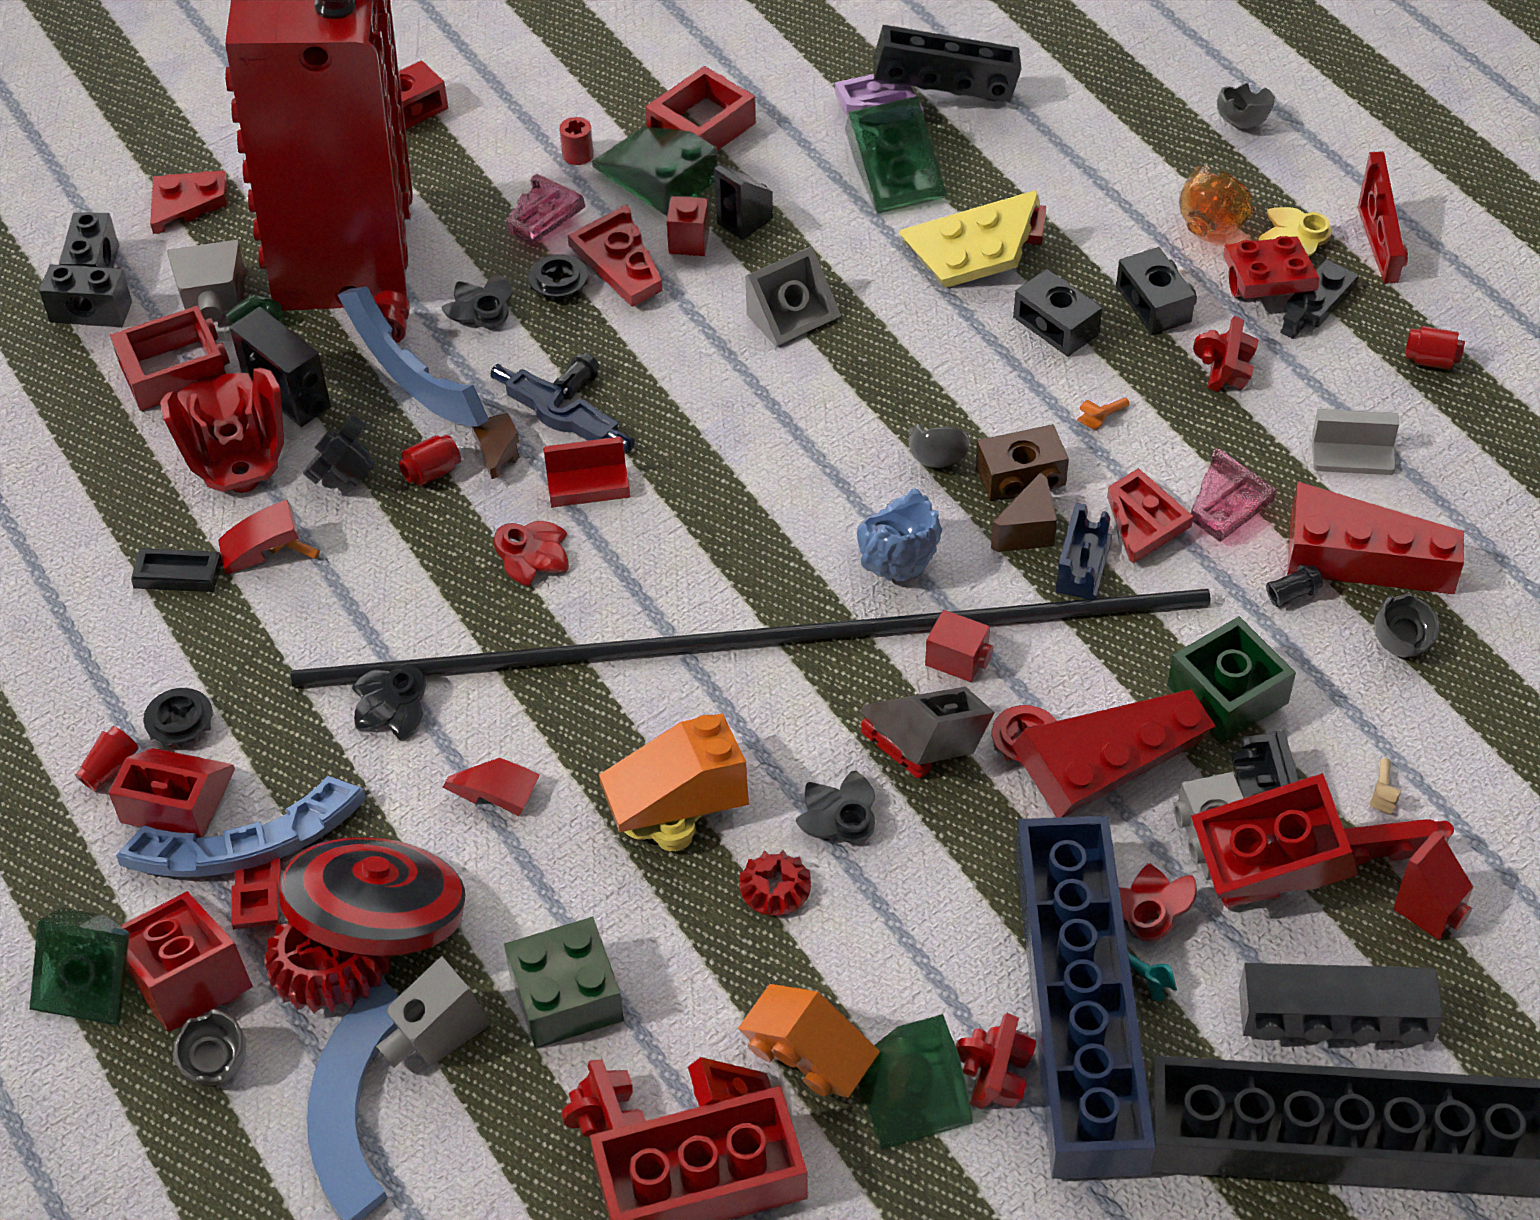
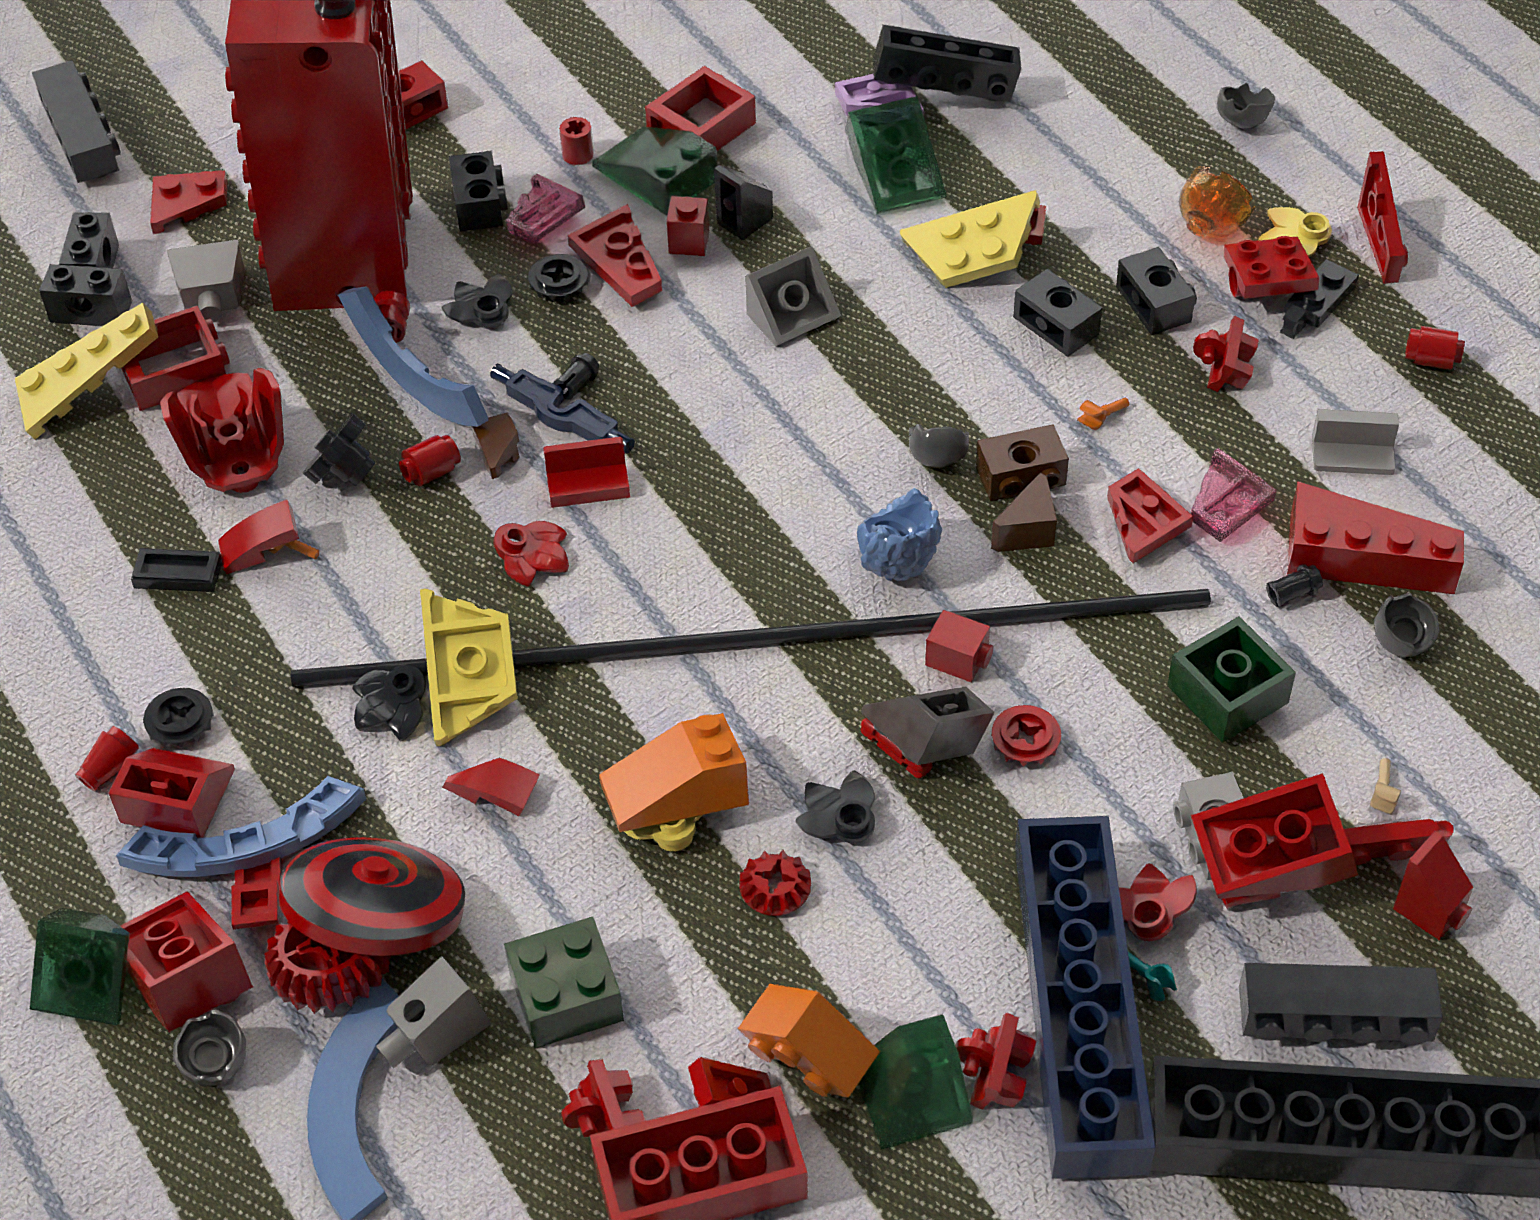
clear green arm [224,295,283,325] -> none
black window [229,307,331,427] -> none
red wedge [1012,689,1215,818] -> none
dark blue hinge [1055,502,1112,599] -> none
black hinge [1232,730,1299,798] -> none
none -> light yellow wing [15,303,158,440]
none -> brick [32,60,121,183]
none -> light yellow wing [420,589,518,746]
none -> black brick [449,151,508,231]

